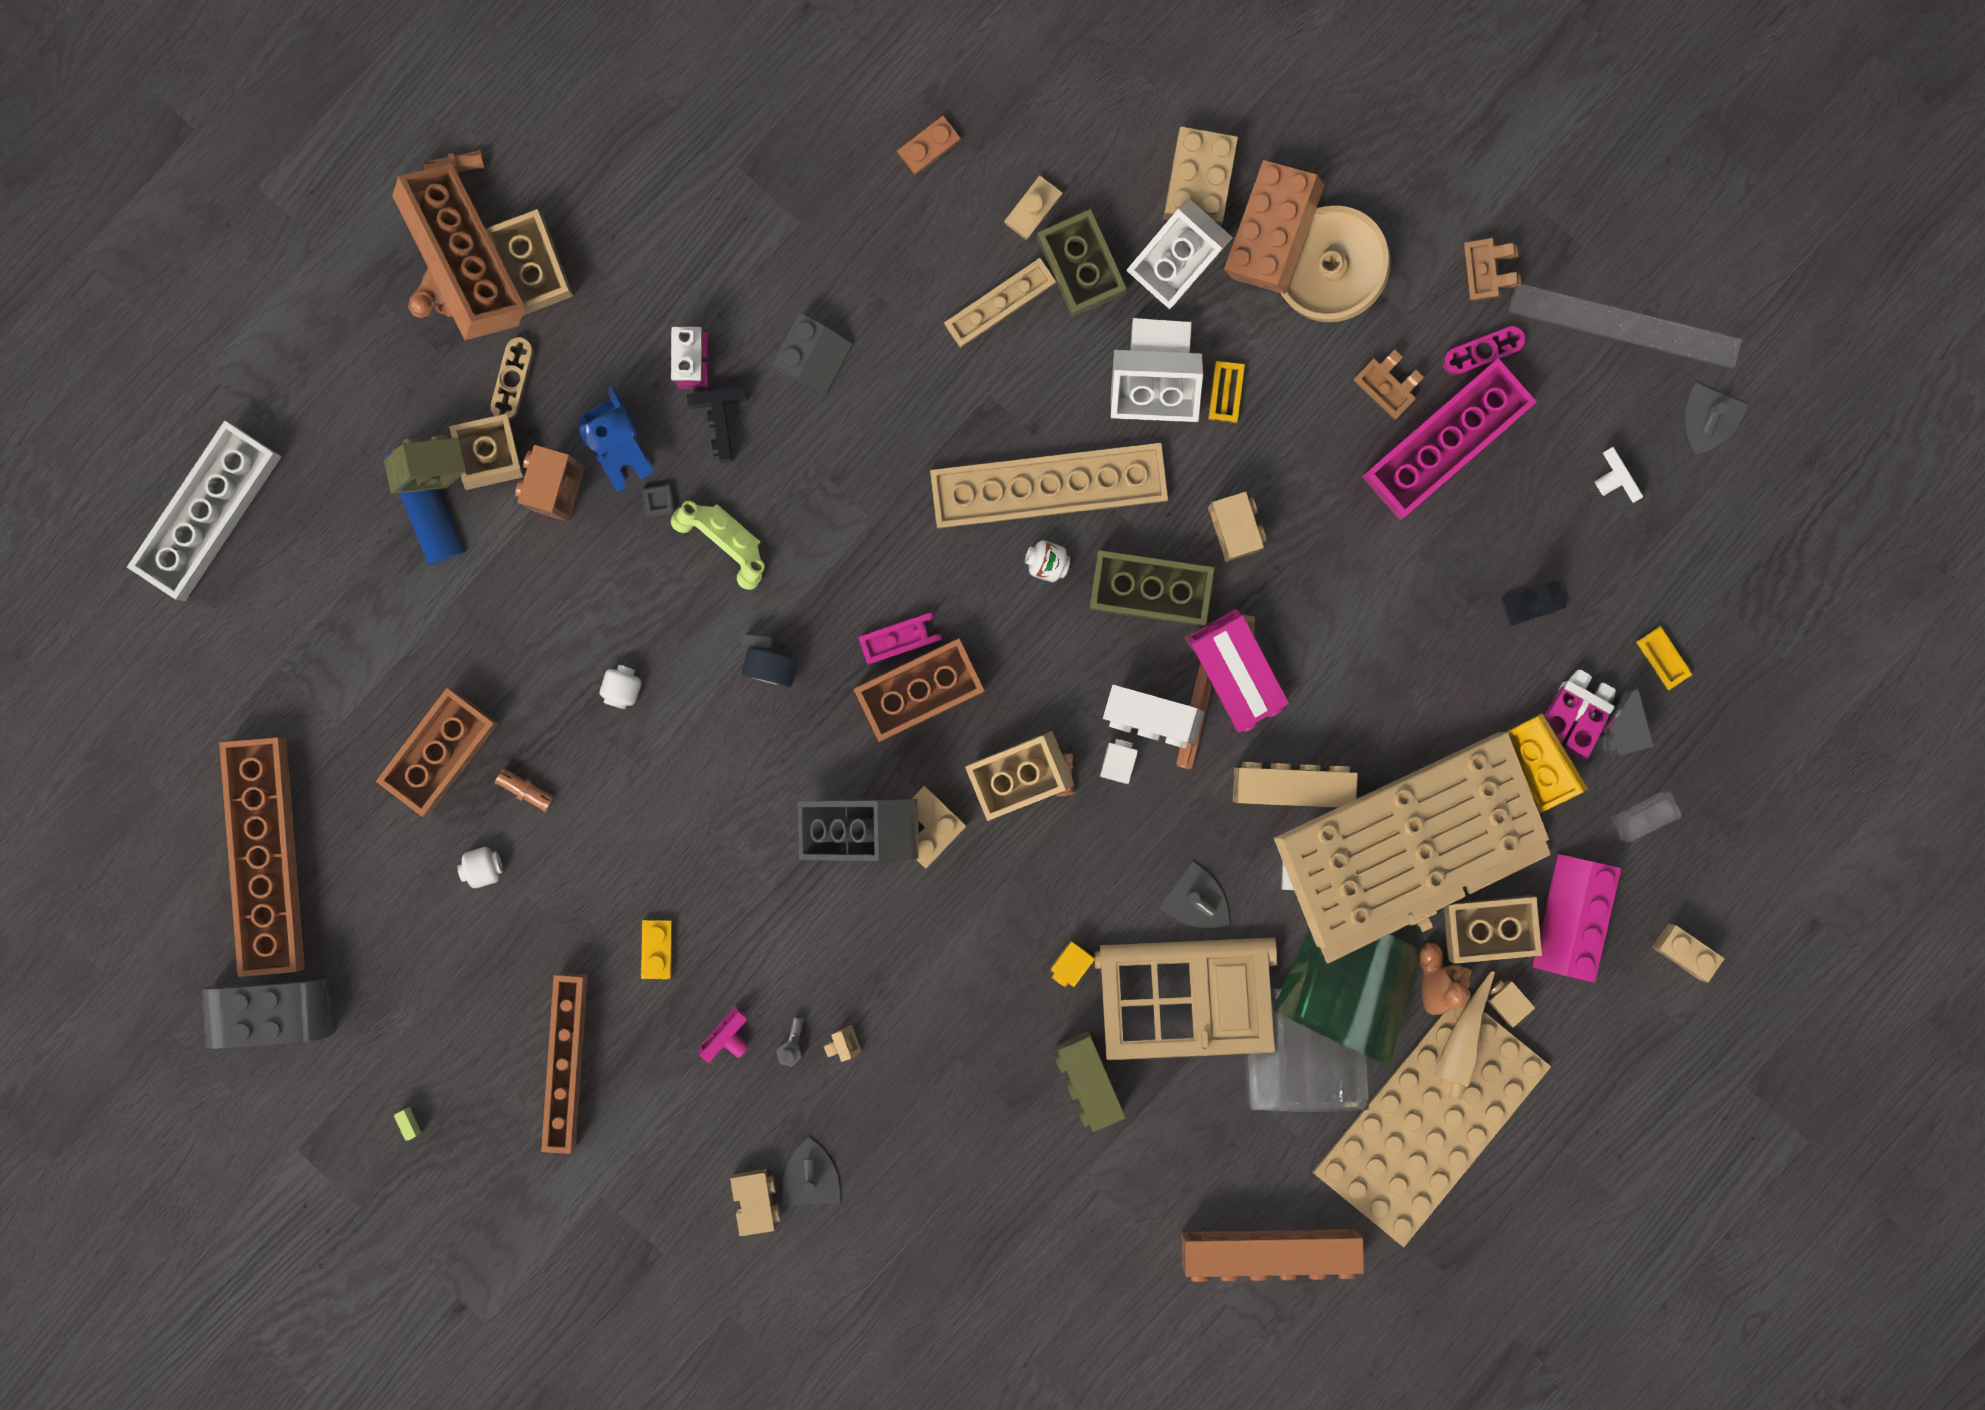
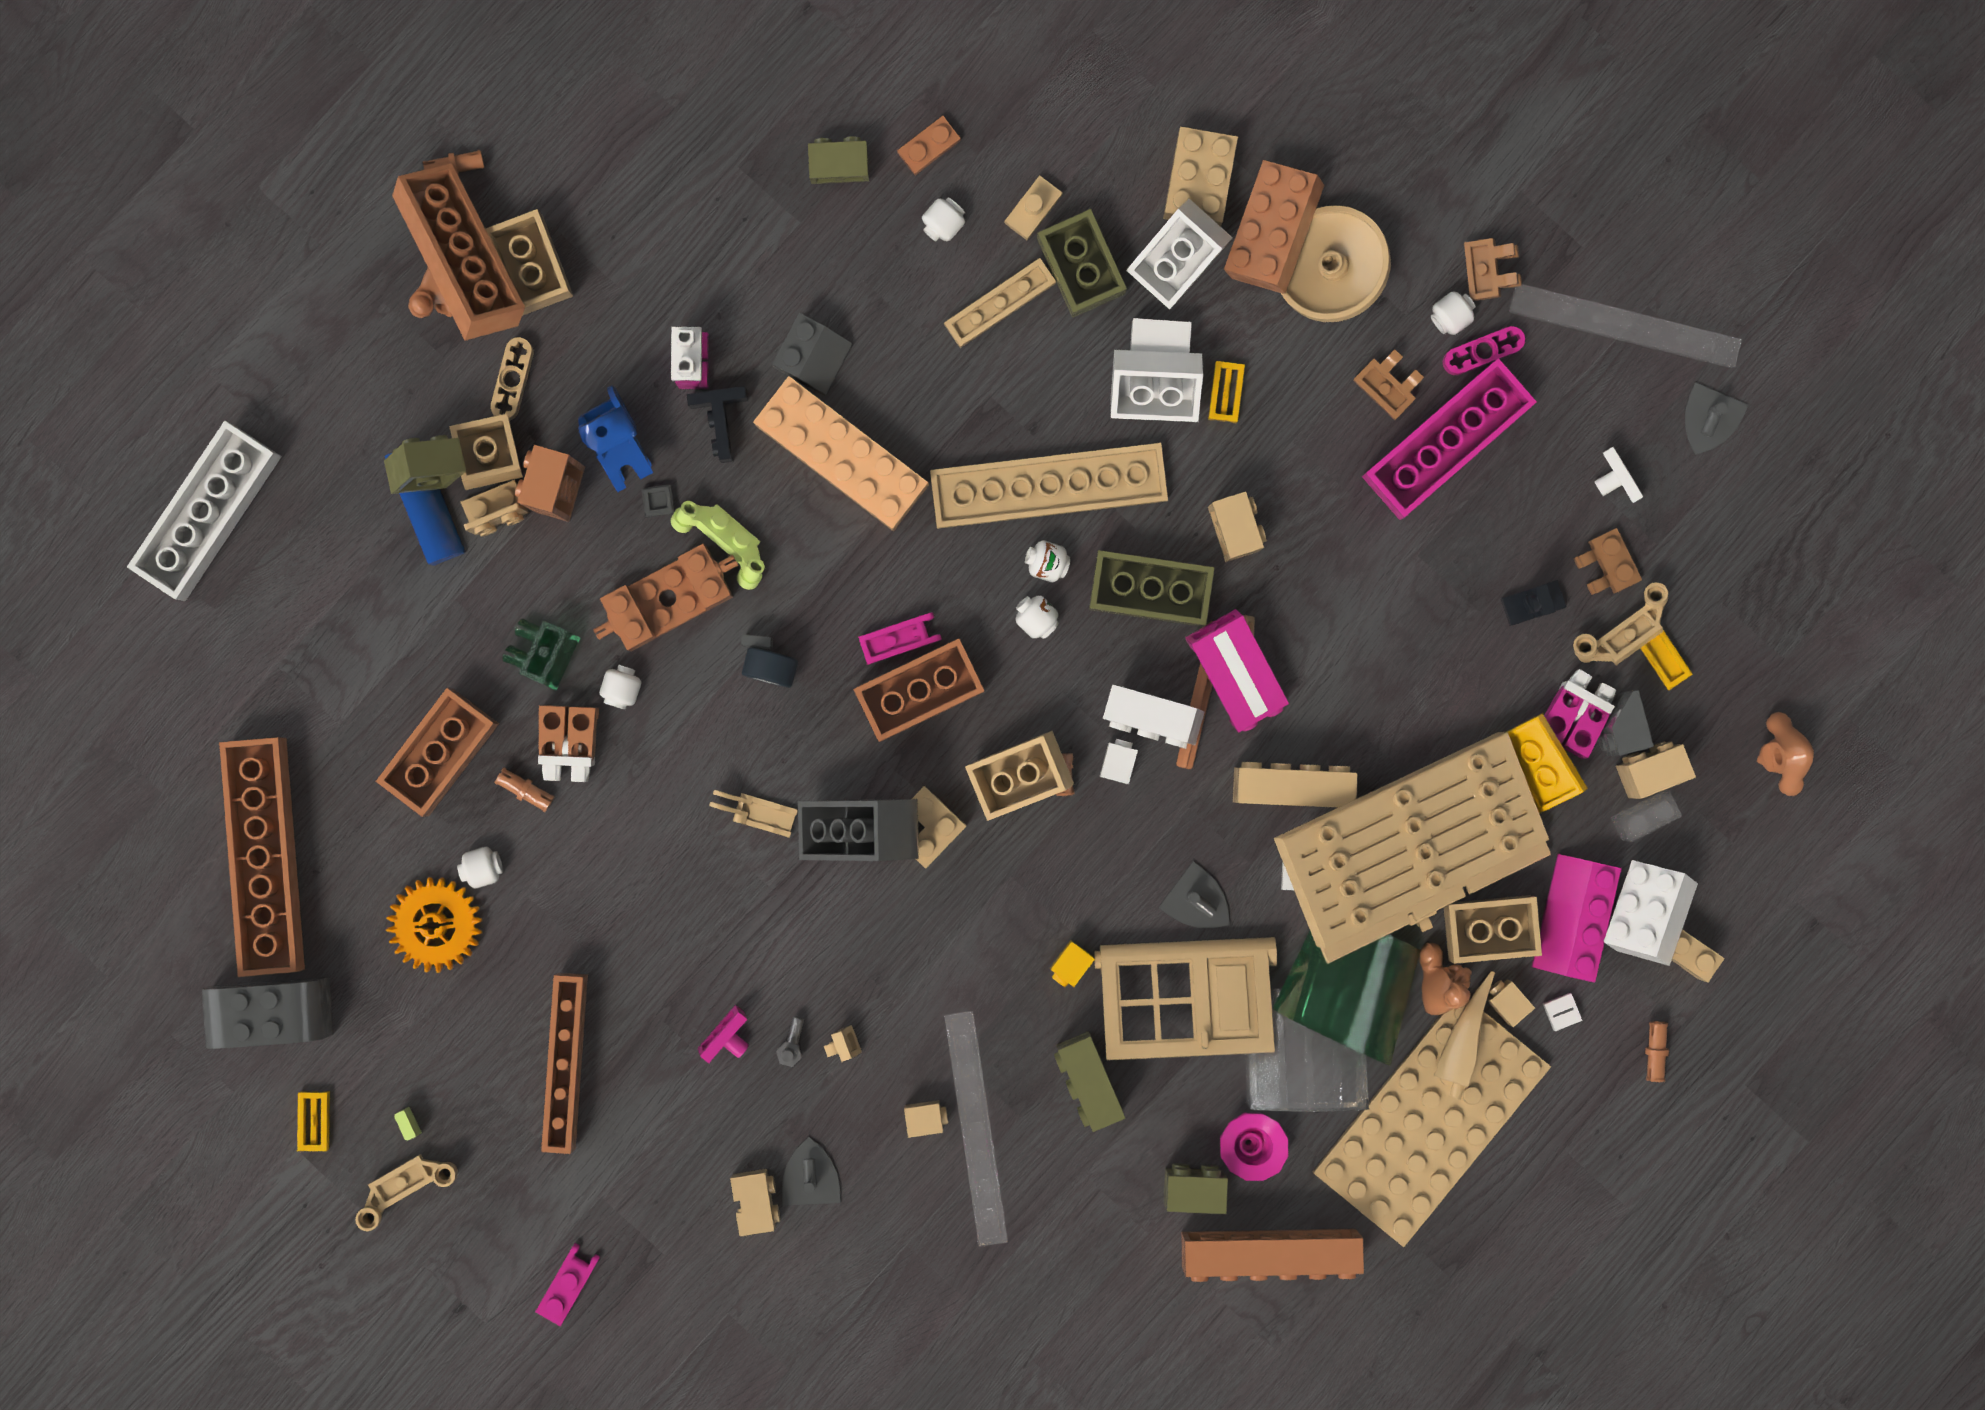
yellow plate [641,920,673,979] -> none
none -> yellow tile [297,1091,330,1151]
none -> tan plate [355,1154,458,1231]
none -> light orange gear [386,877,482,973]
none -> tan bracket [461,480,529,537]
none -> clear green brick [502,618,580,691]
none -> dark pink hinge [535,1242,600,1326]
none -> nougat hips [538,705,599,782]
none -> nougat brick [593,544,739,652]
none -> tan arm [709,790,798,838]
none -> light nougat brick [753,376,929,531]
none -> olive brick [808,137,869,184]
none -> tan brick [904,1100,948,1138]
none -> white head [922,197,965,241]
none -> clear tile [944,1010,1008,1247]
none -> white head [1015,596,1059,639]
none -> olive brick [1164,1163,1228,1214]
none -> dark pink hat [1220,1113,1288,1181]
none -> white head [1431,292,1476,335]
none -> white tile [1543,993,1582,1031]
none -> medium nougat plate [1573,528,1642,595]
none -> tan plate [1573,583,1668,665]
none -> white brick [1604,860,1698,966]
none -> tan brick [1616,741,1696,799]
none -> nougat pin [1645,1021,1669,1082]
none -> nougat head [1757,712,1814,796]

